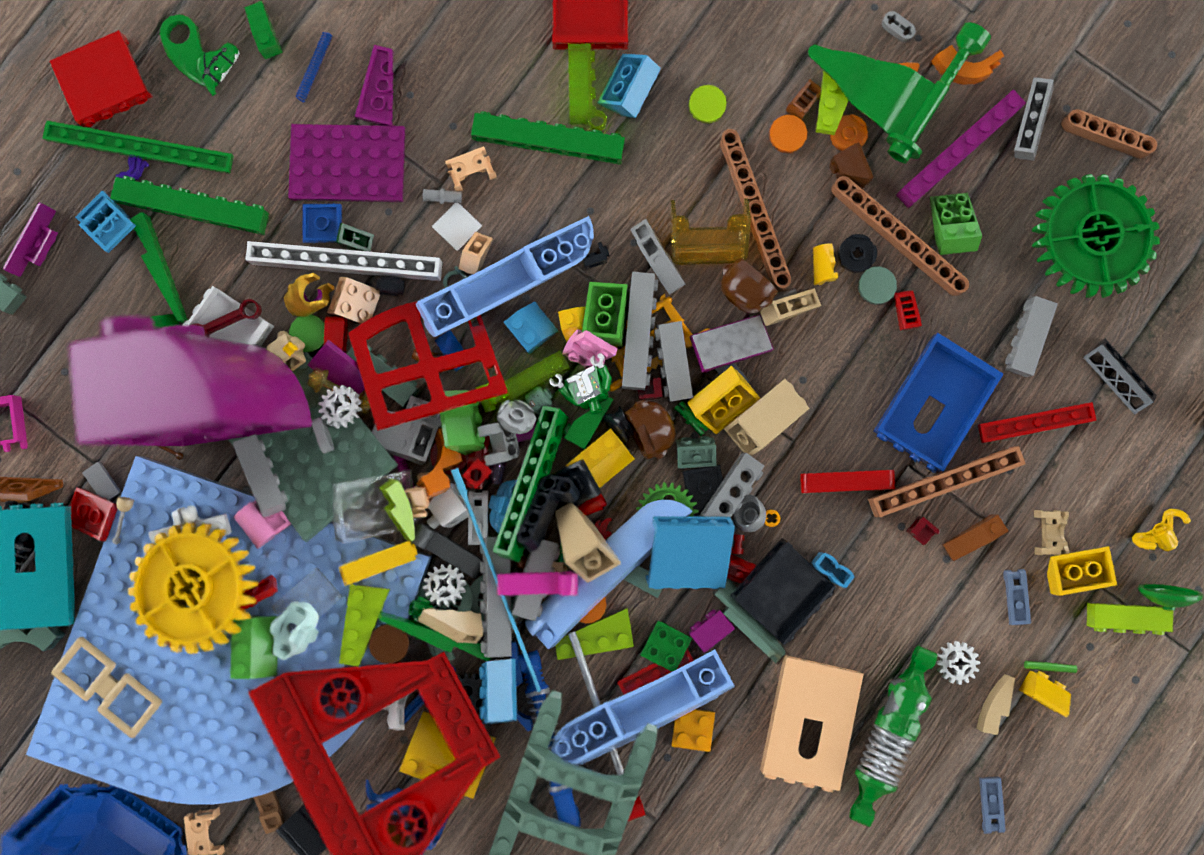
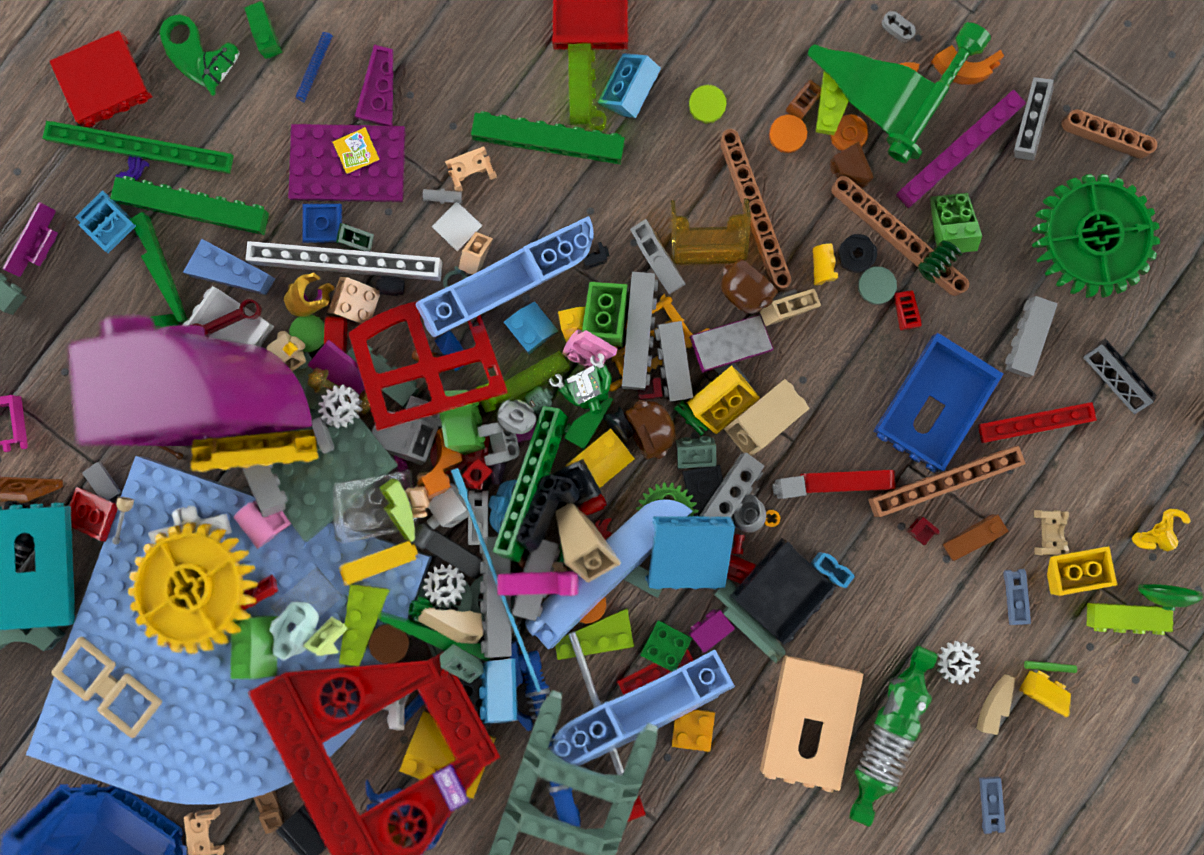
none -> medium blue wedge [183,239,275,295]
none -> yellow slope [191,429,318,472]
none -> yellowish green slope [303,617,347,656]
none -> sticker [333,128,380,174]
none -> medium lavender tile [433,764,470,811]
none -> sand green piece [440,644,484,683]
none -> light grey brick [772,476,806,499]
none -> dark green piece [918,240,962,283]

